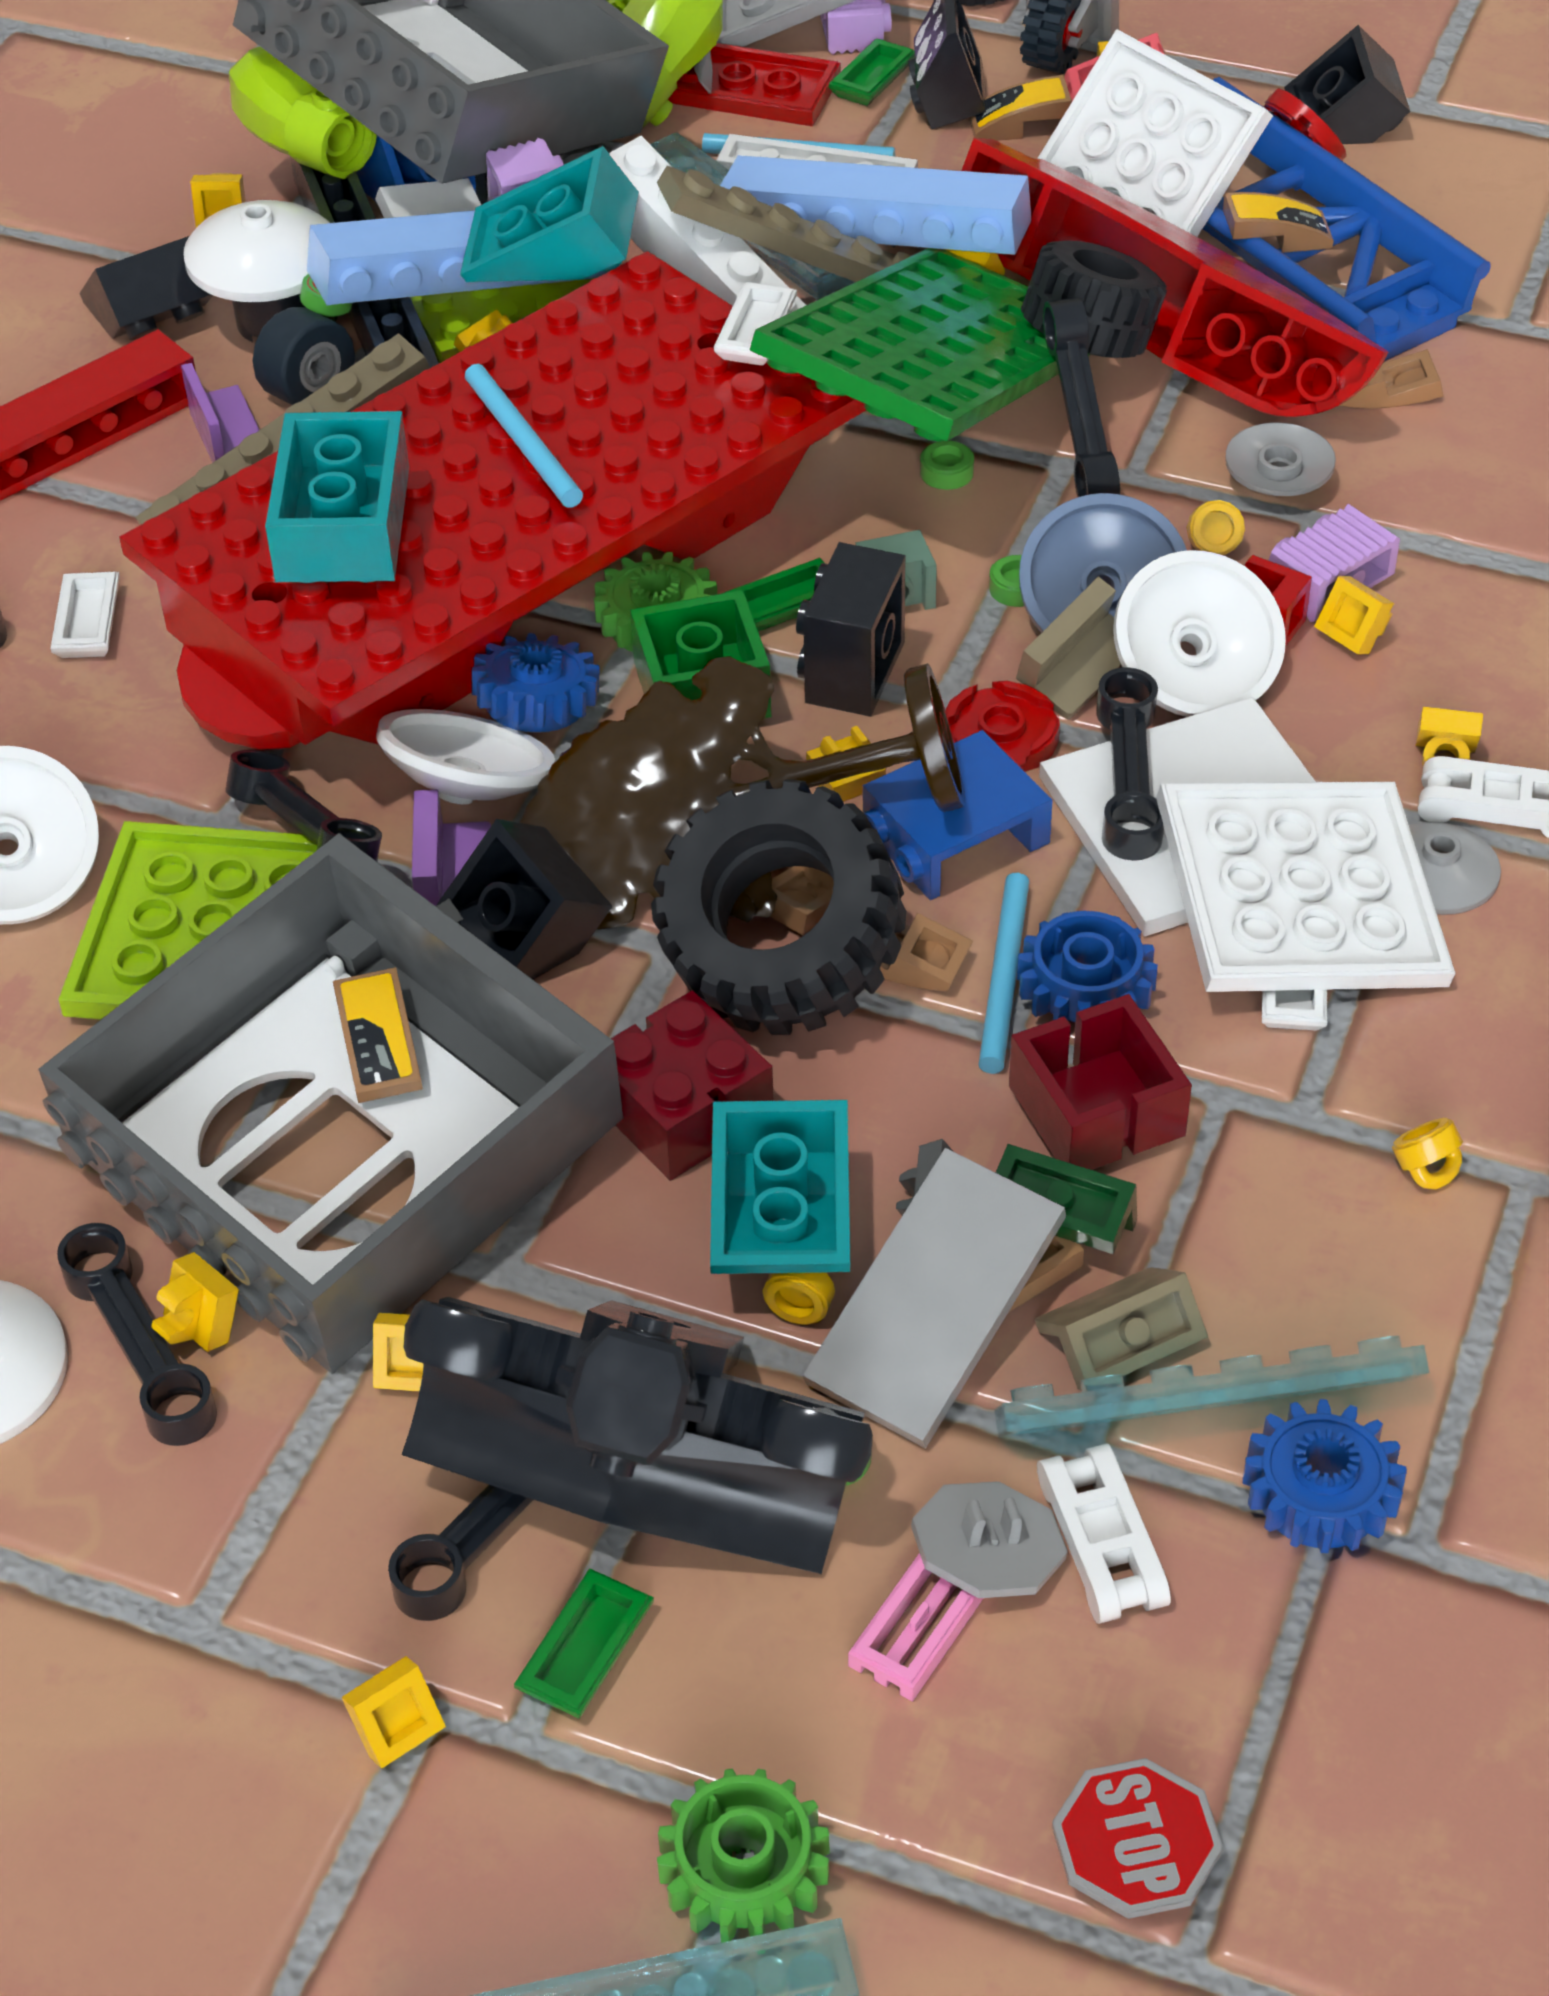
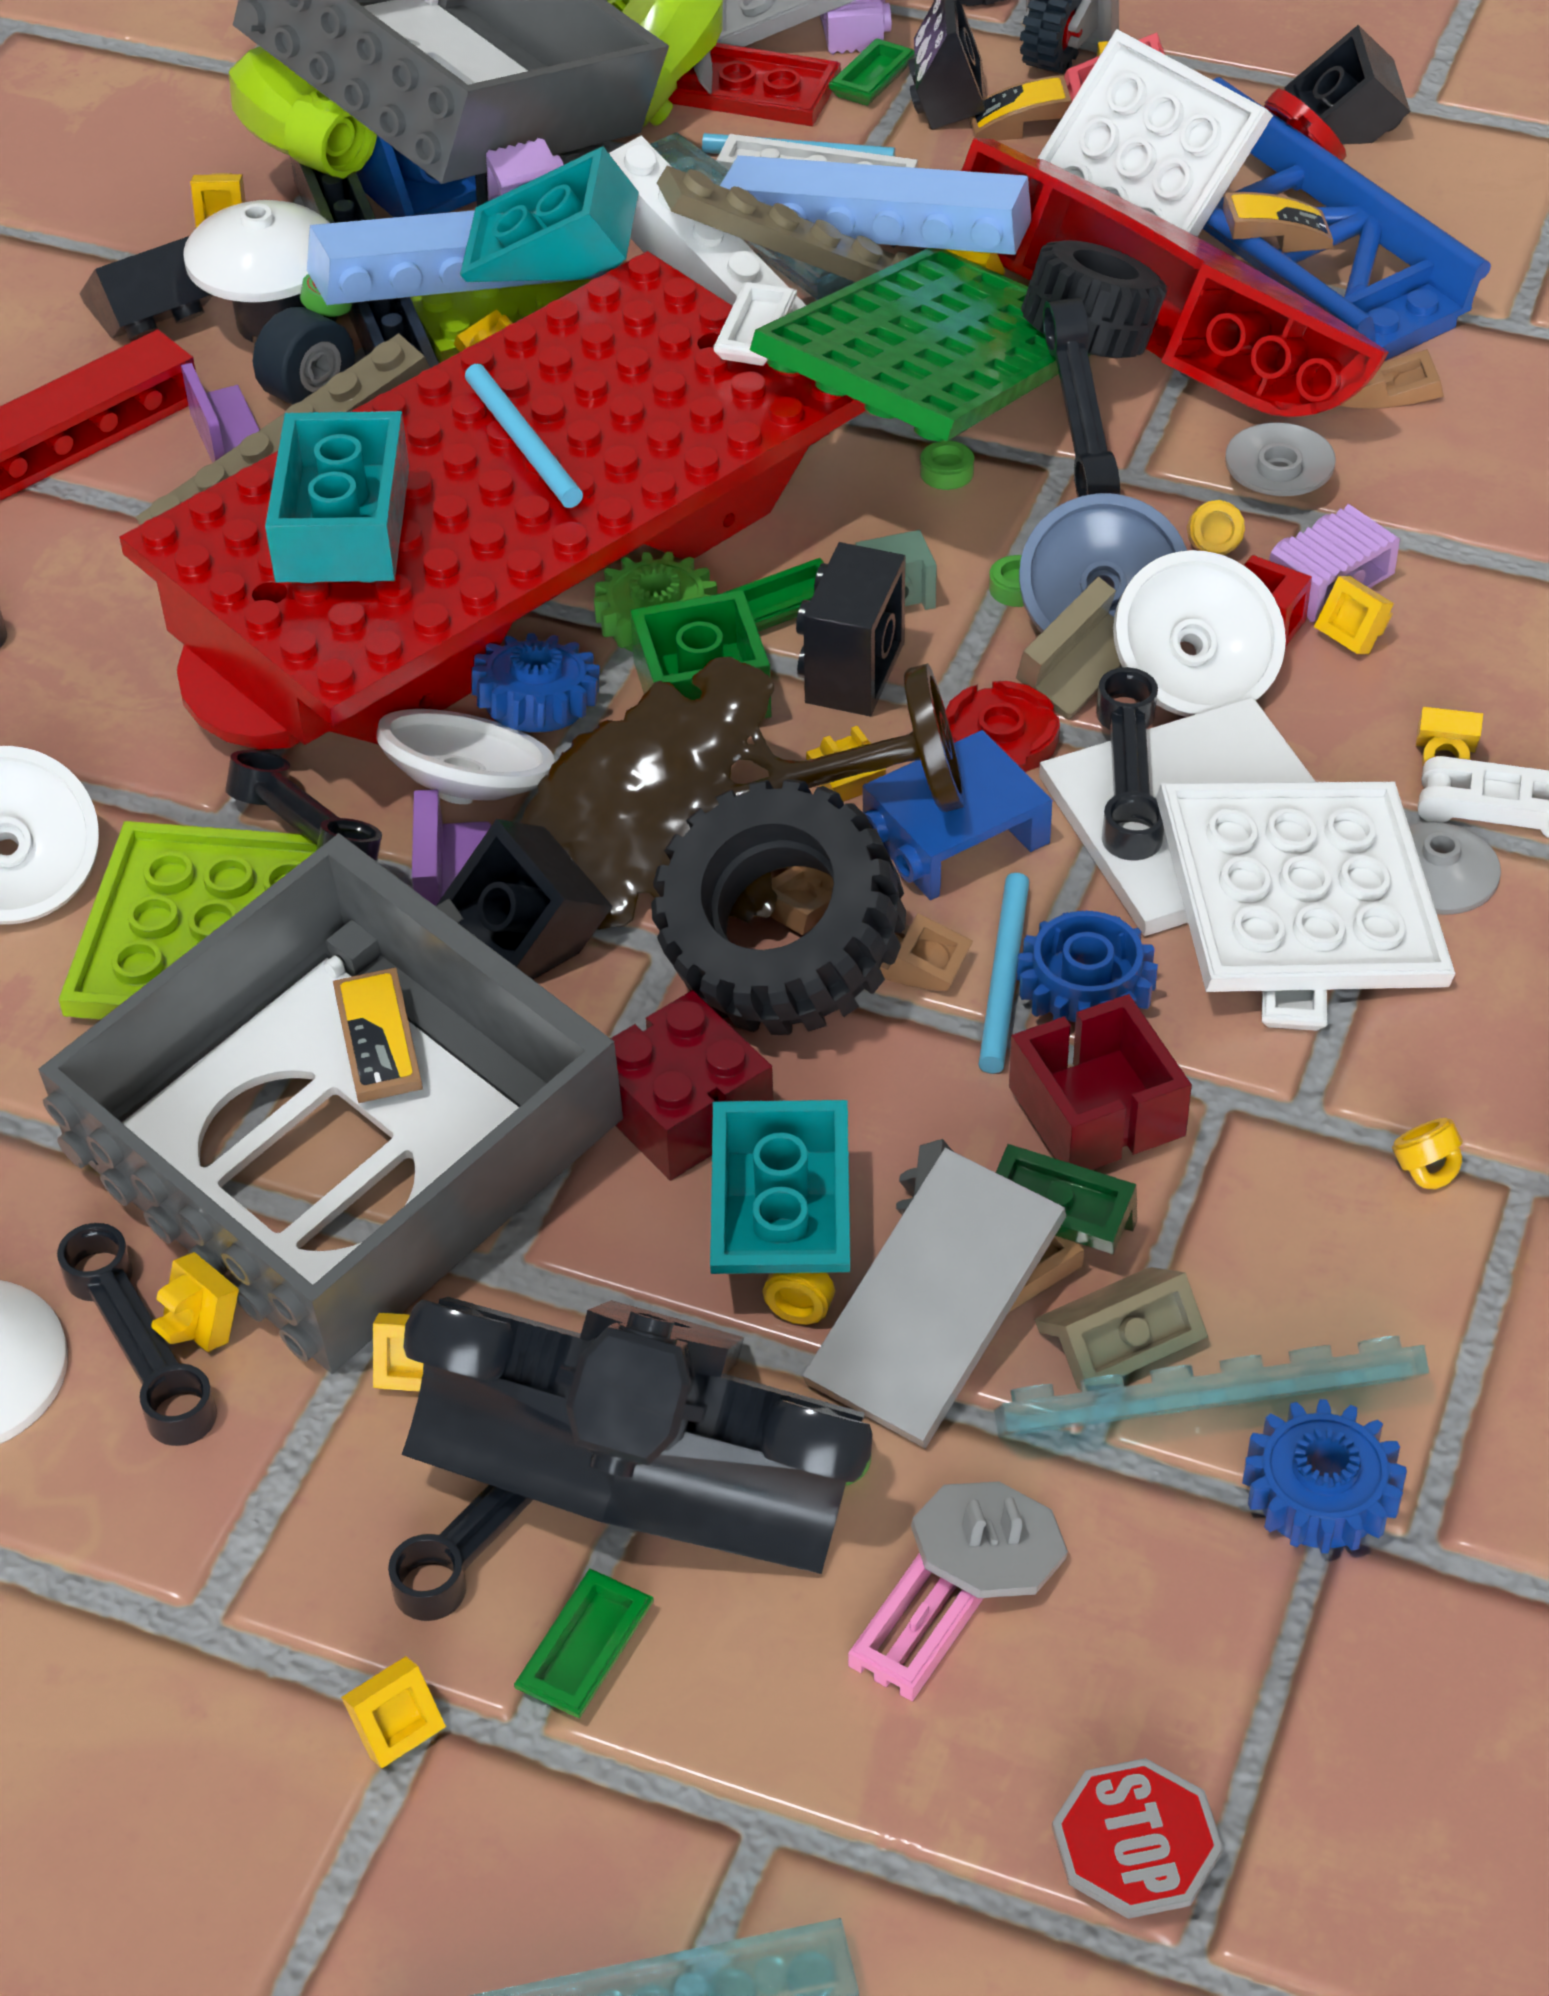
white tile [50,572,120,658] -> none
white tile [375,178,481,218] -> none
bright green gear [657,1768,830,1945] -> none
white plate [1037,1443,1171,1624] -> none

